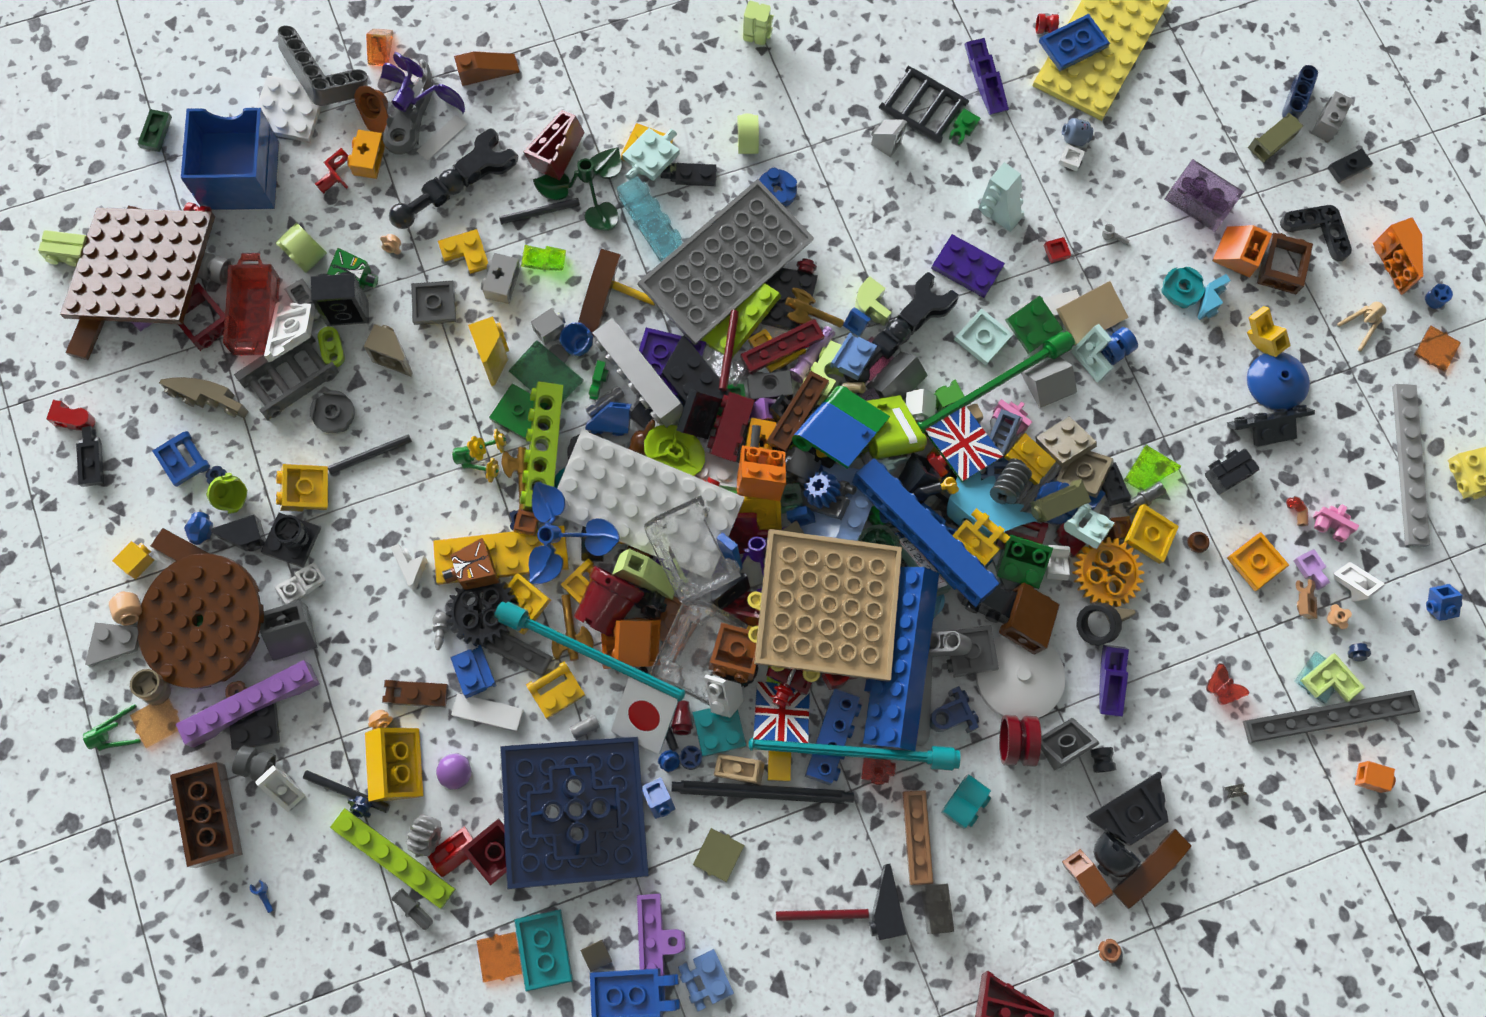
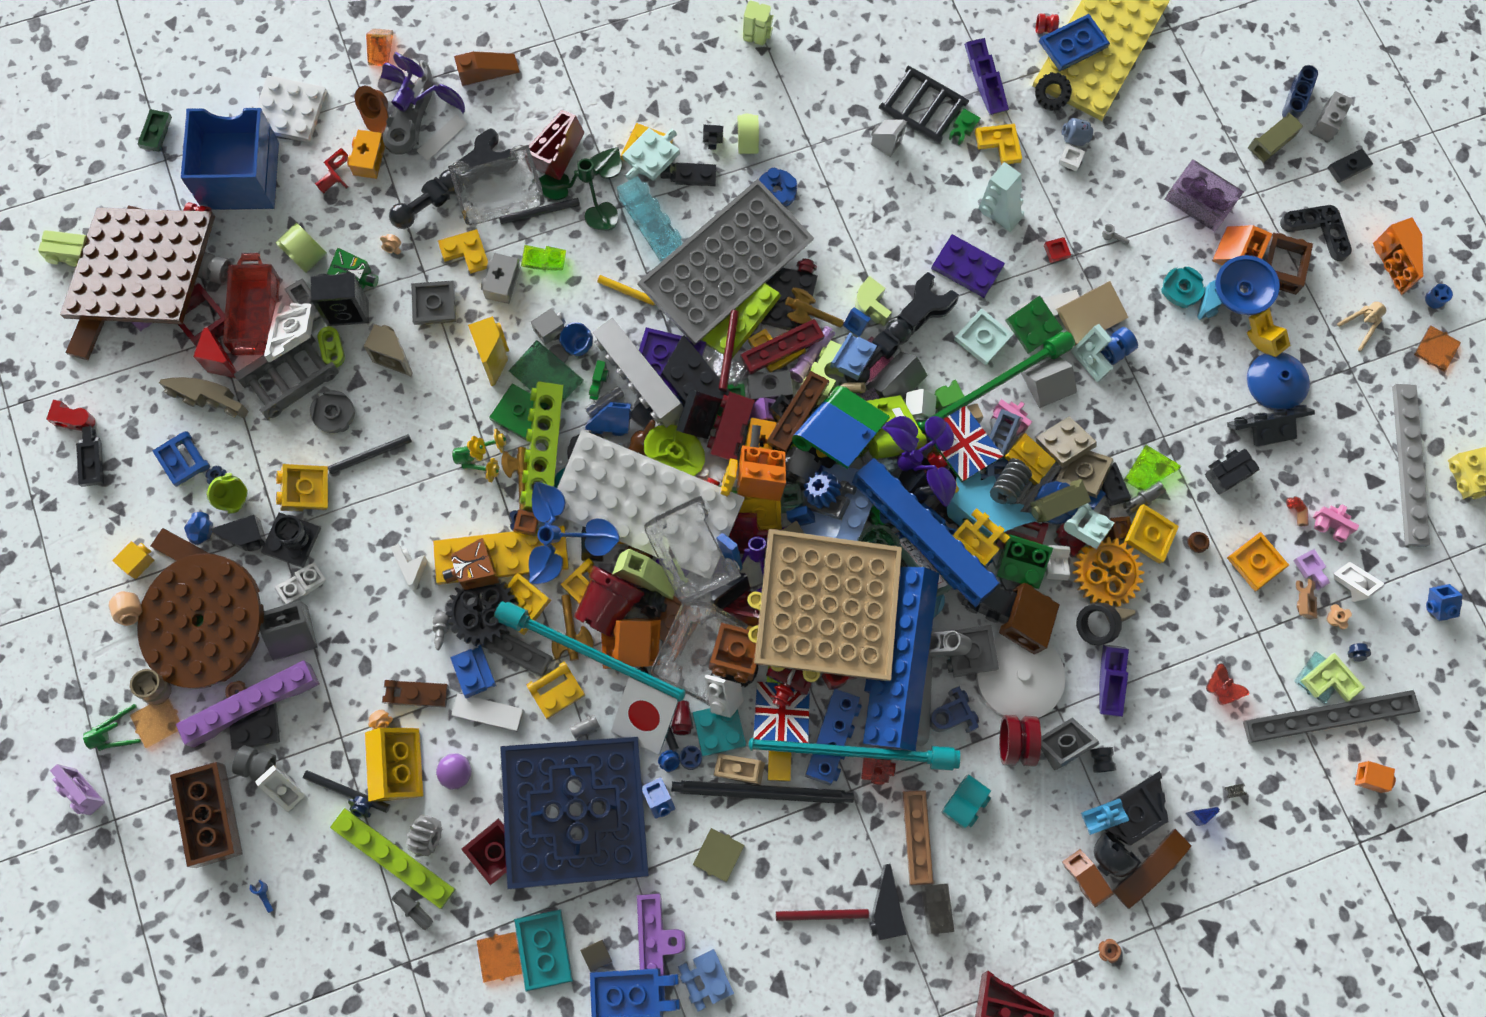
light grey wing [85,622,139,667] -> none
dark grey beam [278,25,368,106] -> none
red slope [428,826,473,877] -> none
reddish brown slope [578,249,621,337] -> none
none -> lavender plate [50,764,105,815]
none -> red slope [193,327,237,379]
none -> clear windscreen [448,145,545,225]
none -> black tile [703,124,724,150]
none -> yellow tile [720,458,738,497]
none -> dark purple plant [882,416,956,507]
none -> yellow plate [975,124,1022,165]
none -> black tyre [1035,72,1072,111]
none -> dark azure hips [1081,798,1129,835]
none -> clear blue slope [1186,807,1220,826]
none -> blue dish [1215,255,1280,315]

